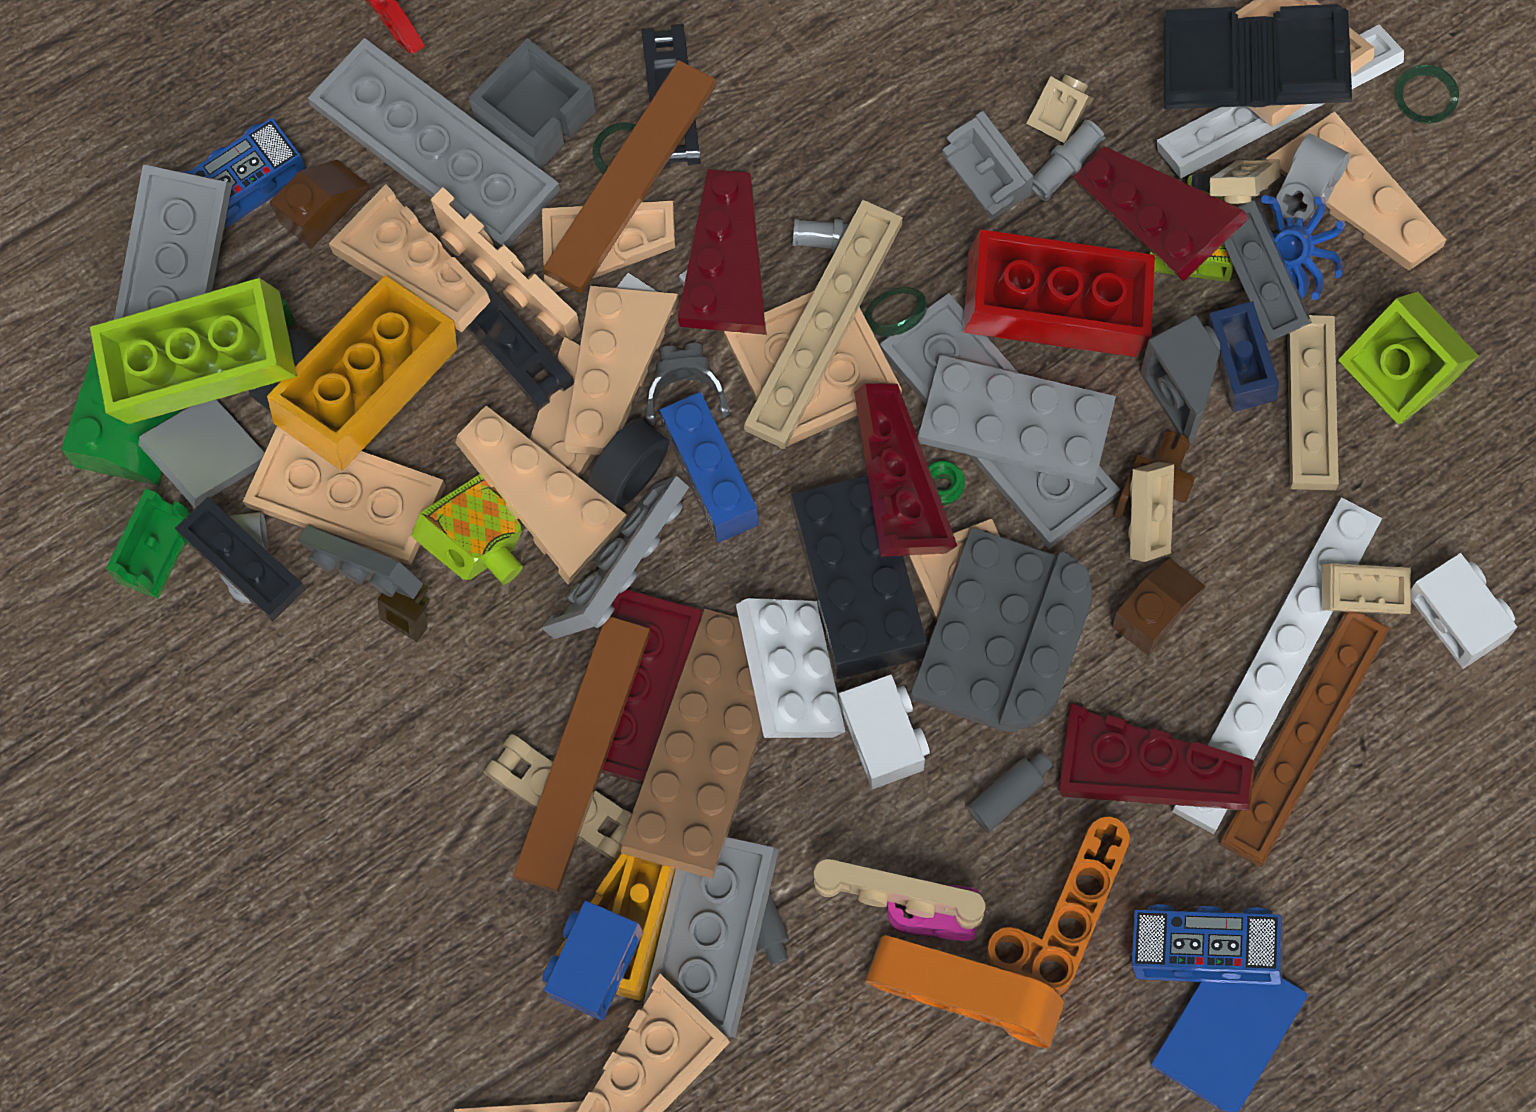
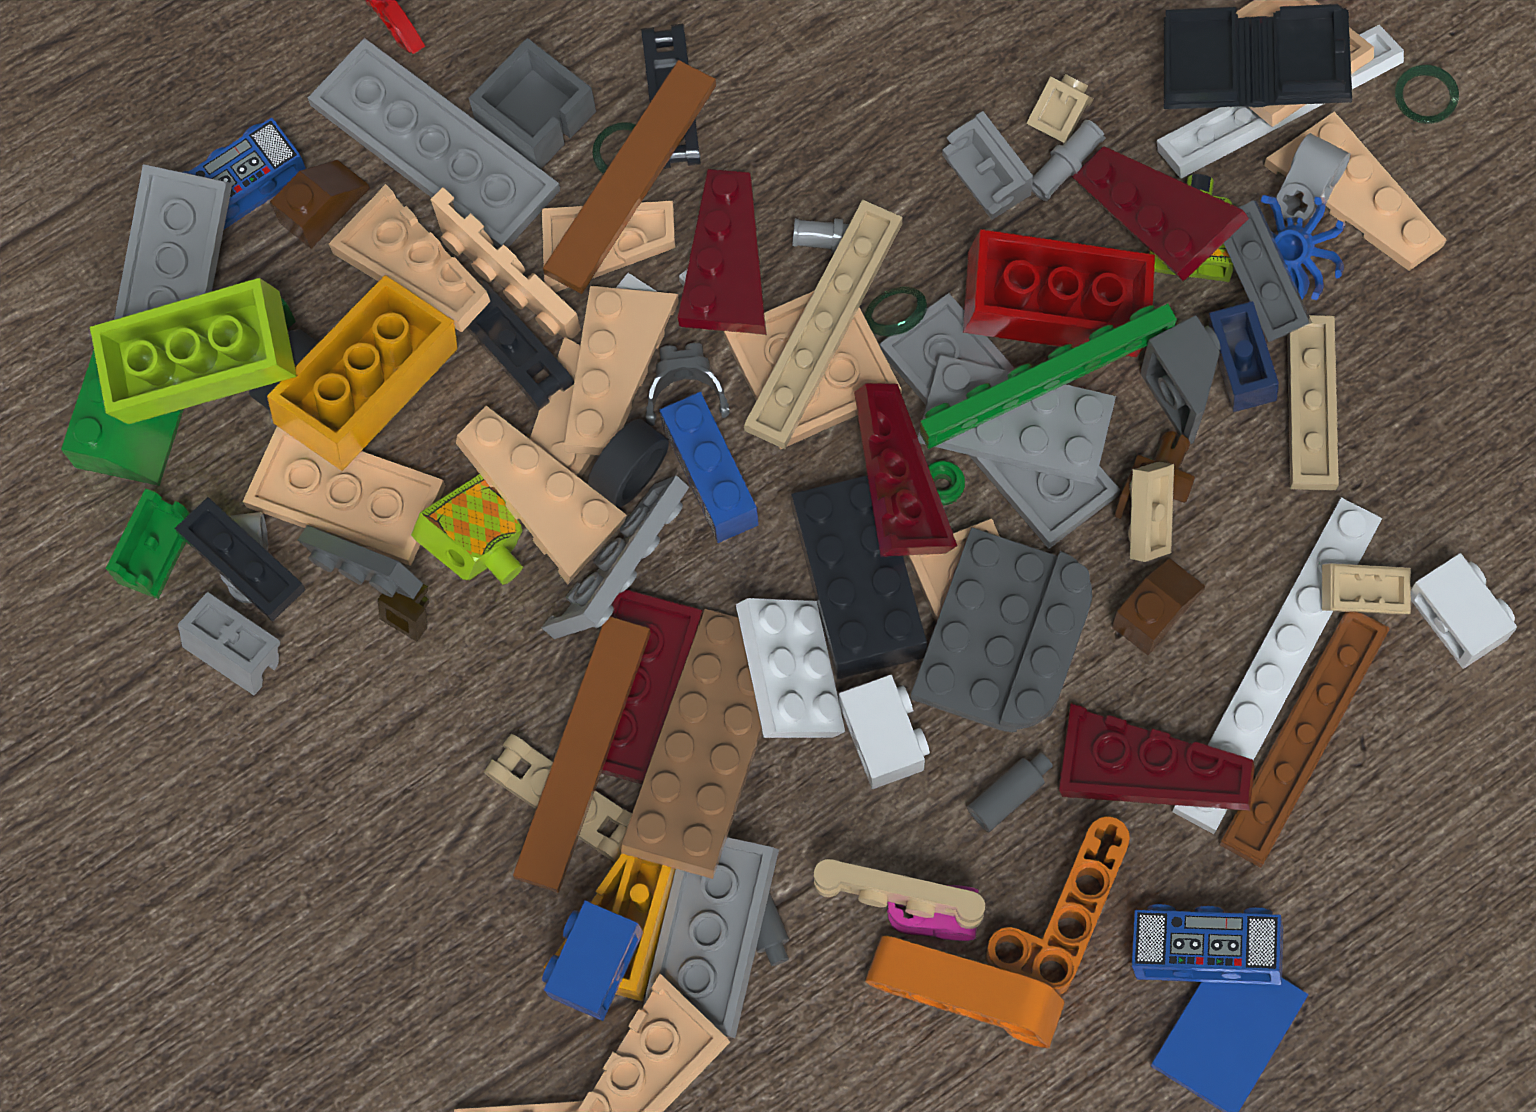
light grey tile [138,400,265,507] -> none
tan plate [1210,159,1280,204] -> none
lime slope [1338,291,1479,425] -> none
none -> light grey hinge [178,592,280,695]
none -> green plate [920,304,1177,450]

